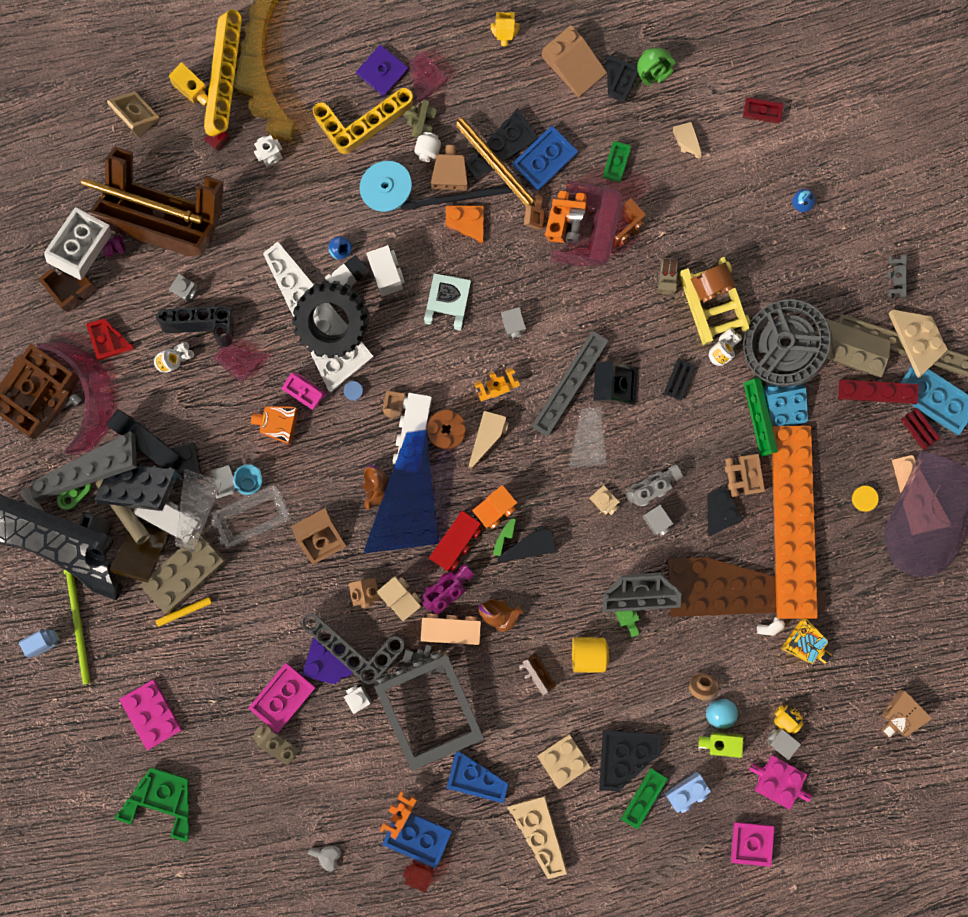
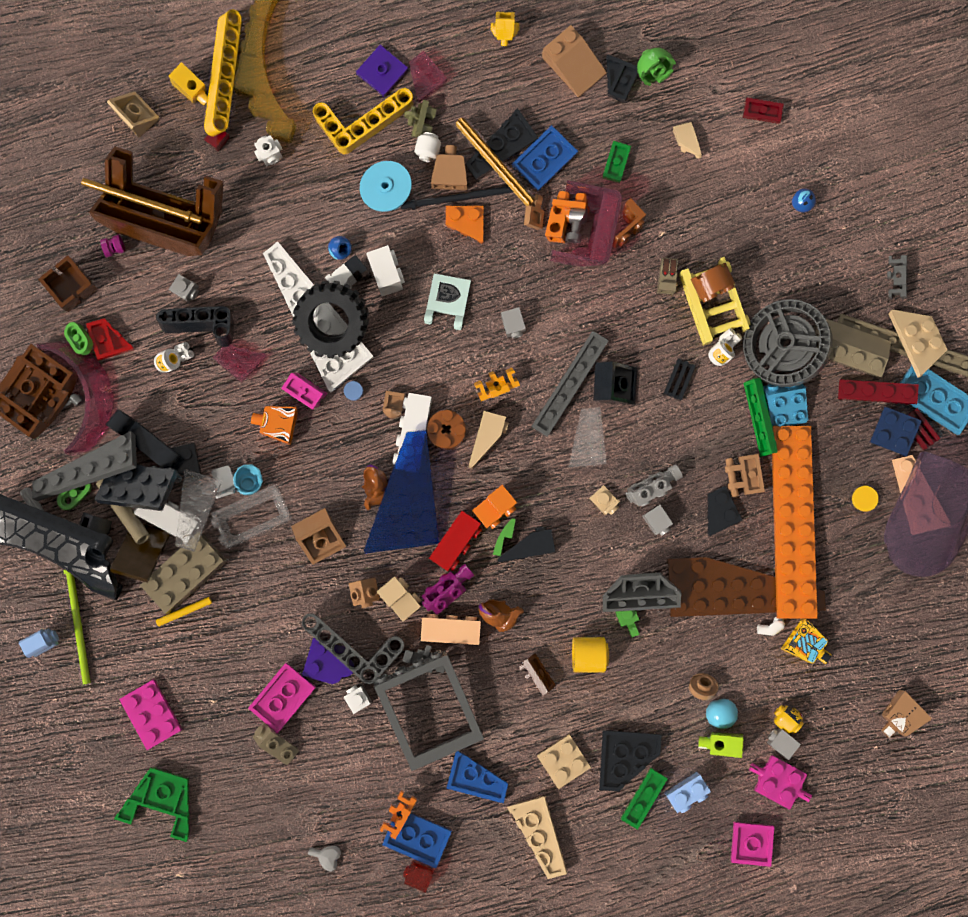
white brick [44,207,111,280] -> none
none -> bright green plate [64,322,93,355]
none -> dark blue plate [869,407,921,456]

